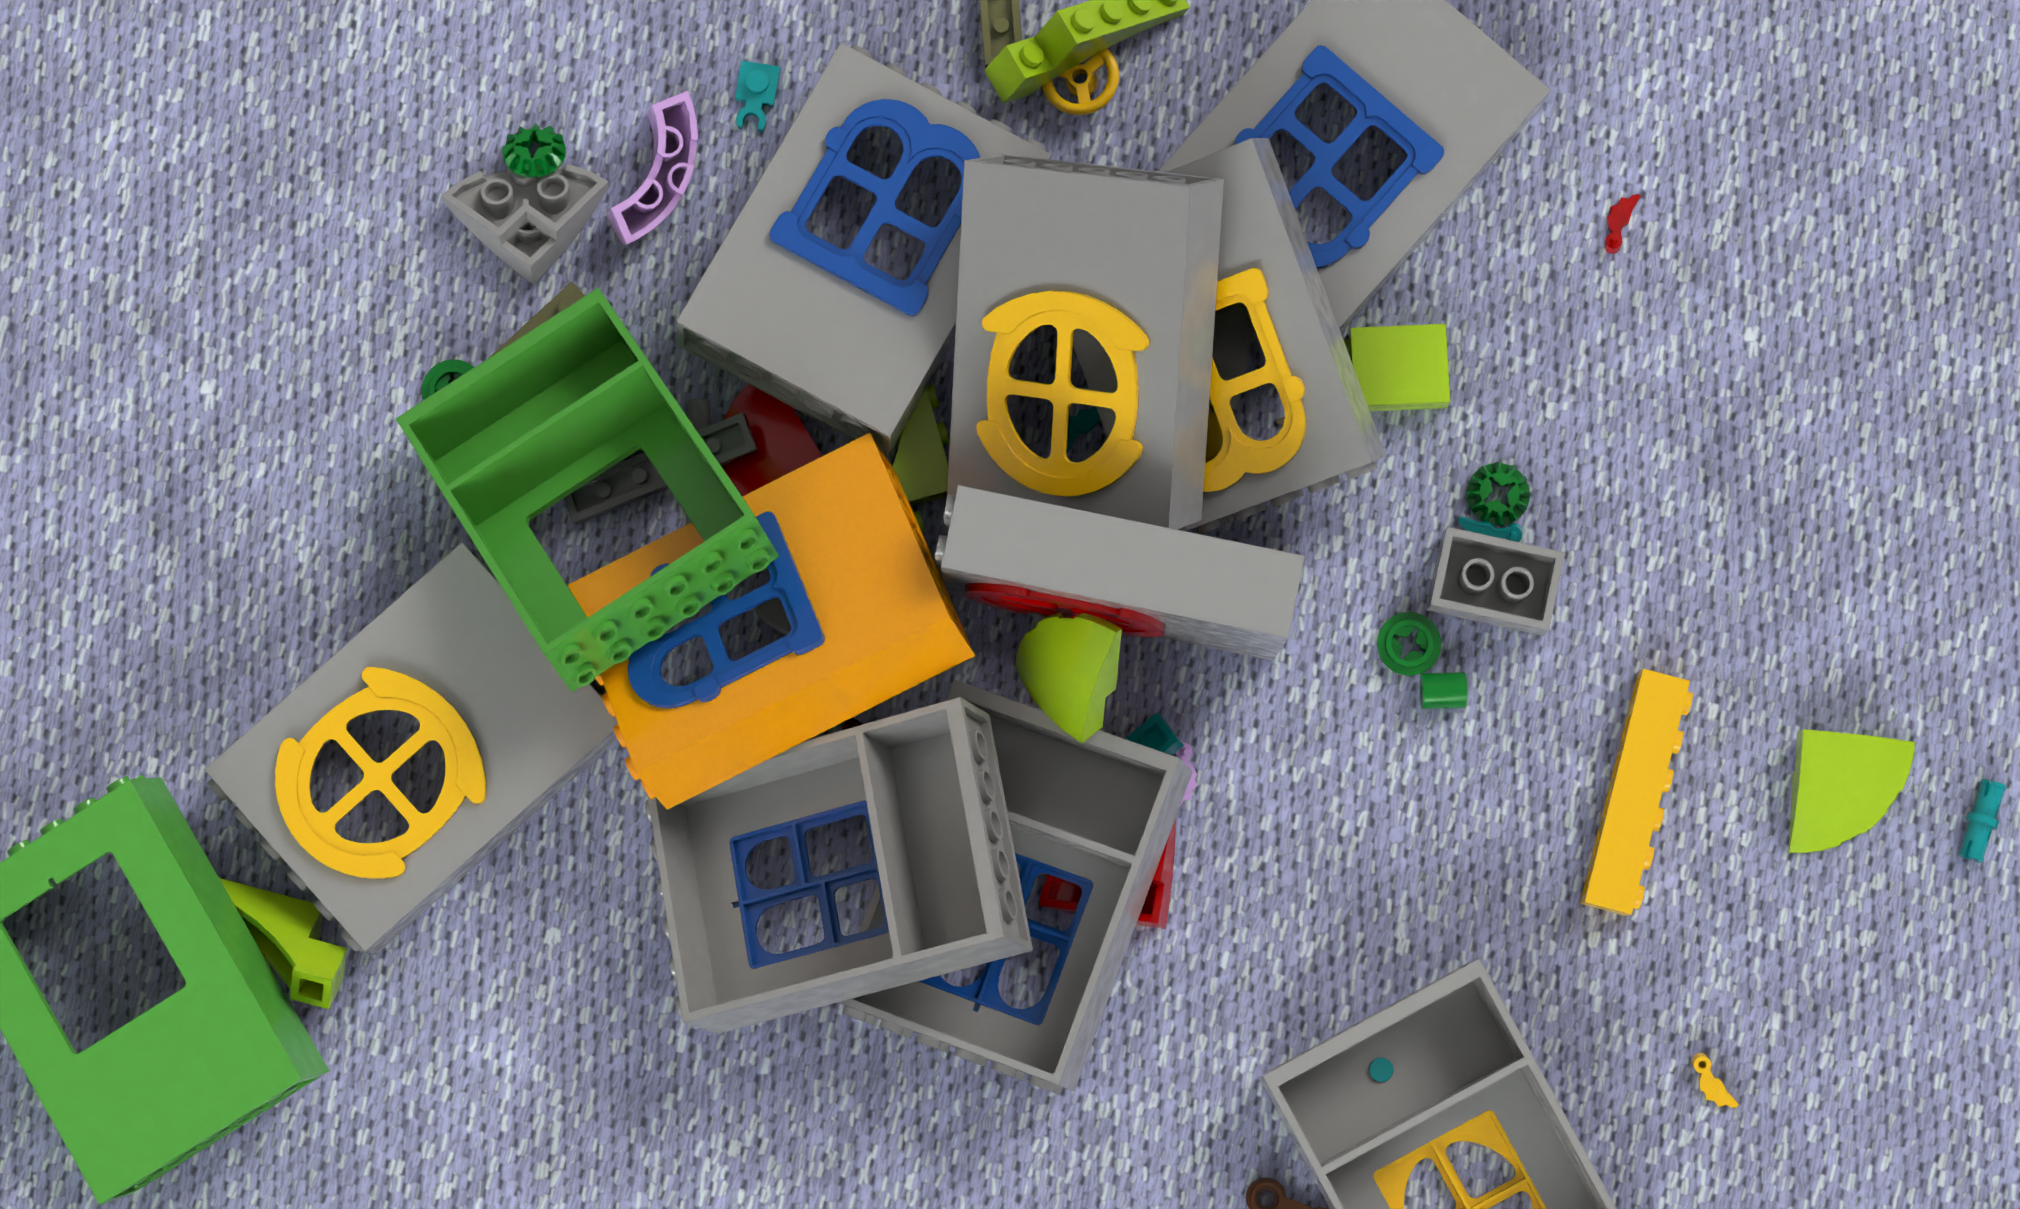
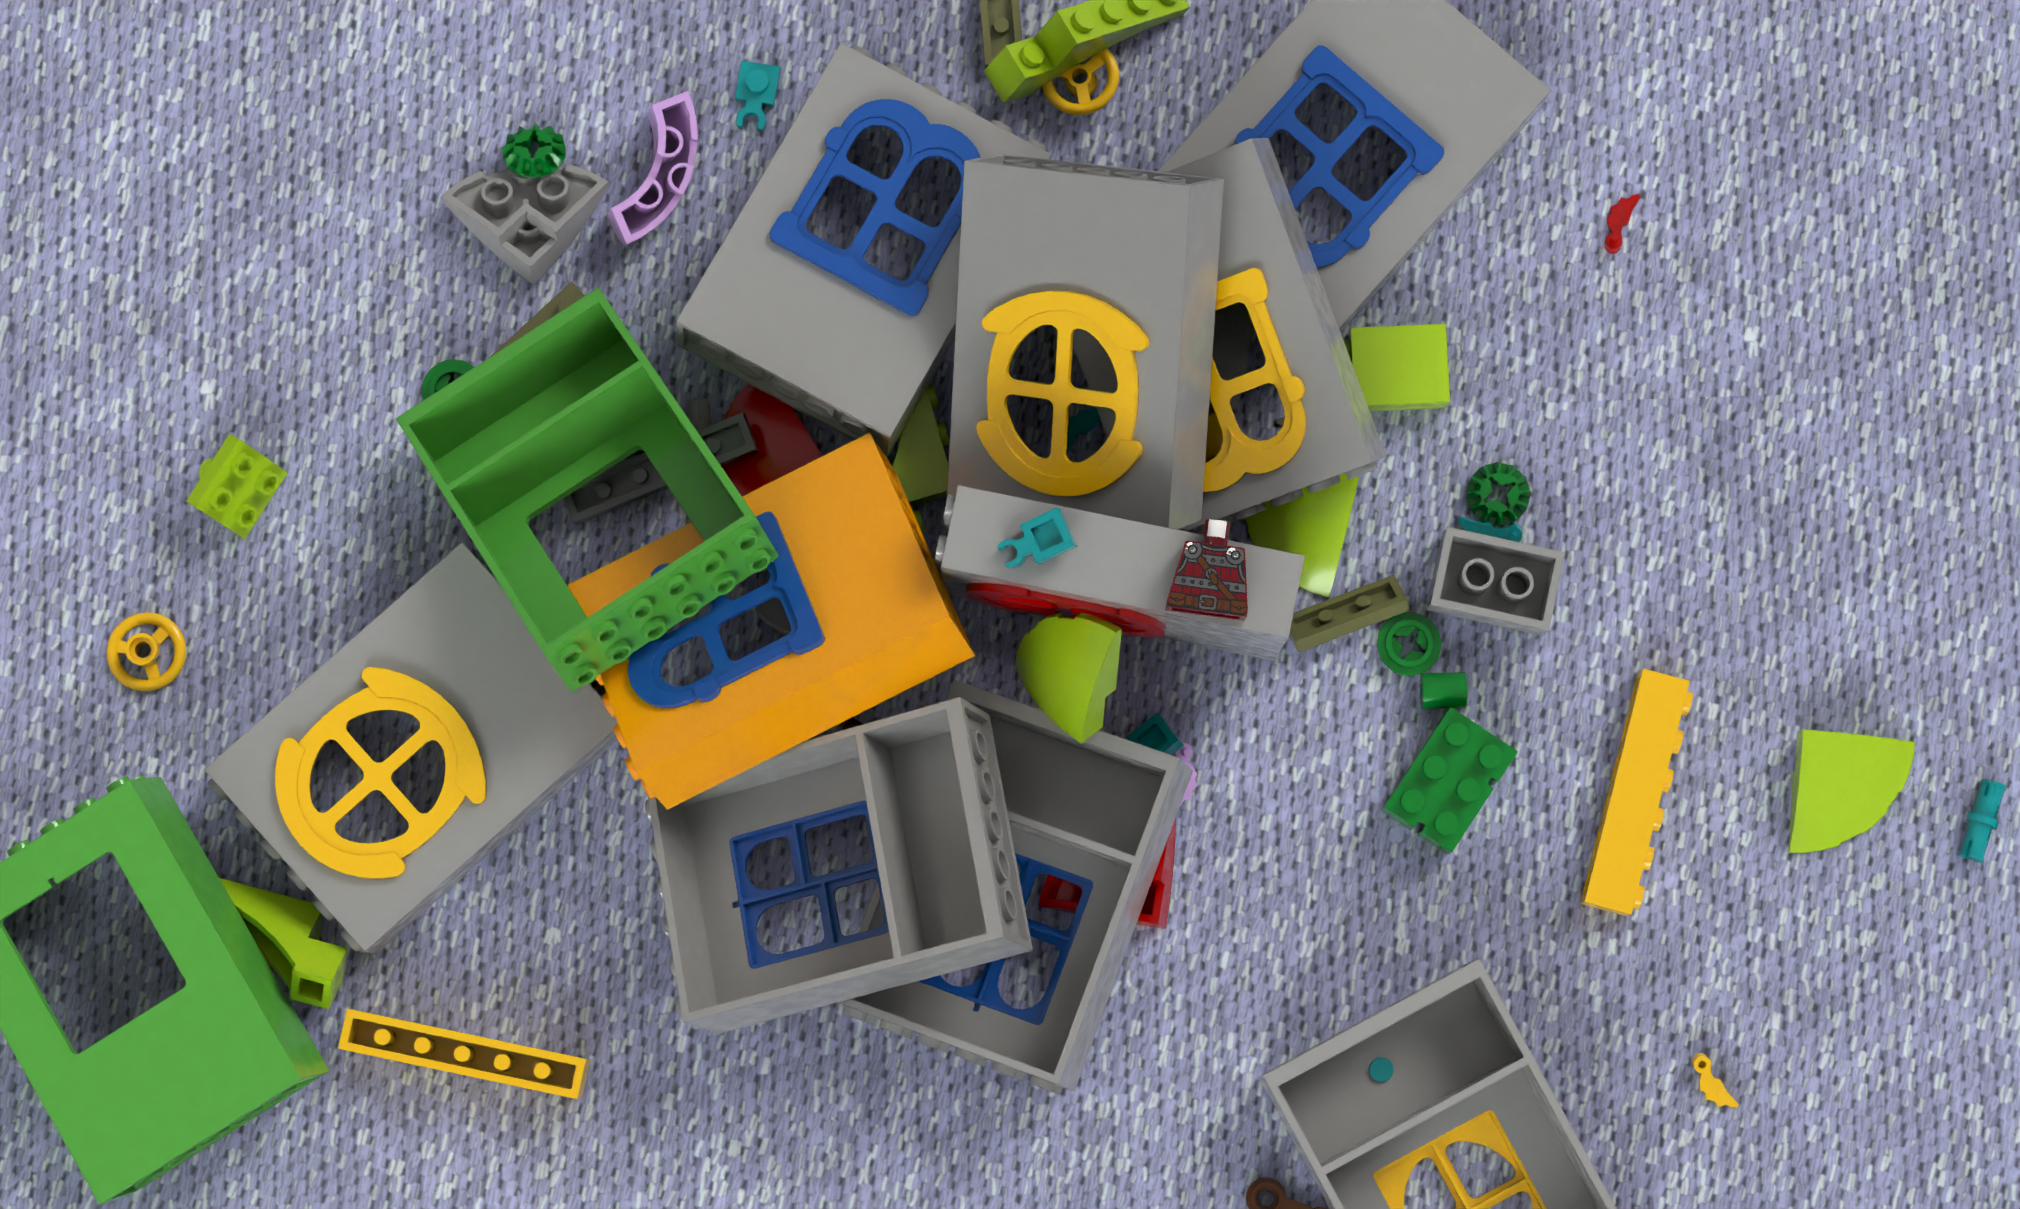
none -> yellow piece [106,612,186,692]
none -> lime plate [186,433,288,539]
none -> yellow brick [338,1009,591,1099]
none -> teal plate [997,507,1078,568]
none -> torso [1165,519,1248,621]
none -> lime brick [1244,473,1359,598]
none -> olive plate [1289,575,1410,653]
none -> green piece [1381,707,1518,855]

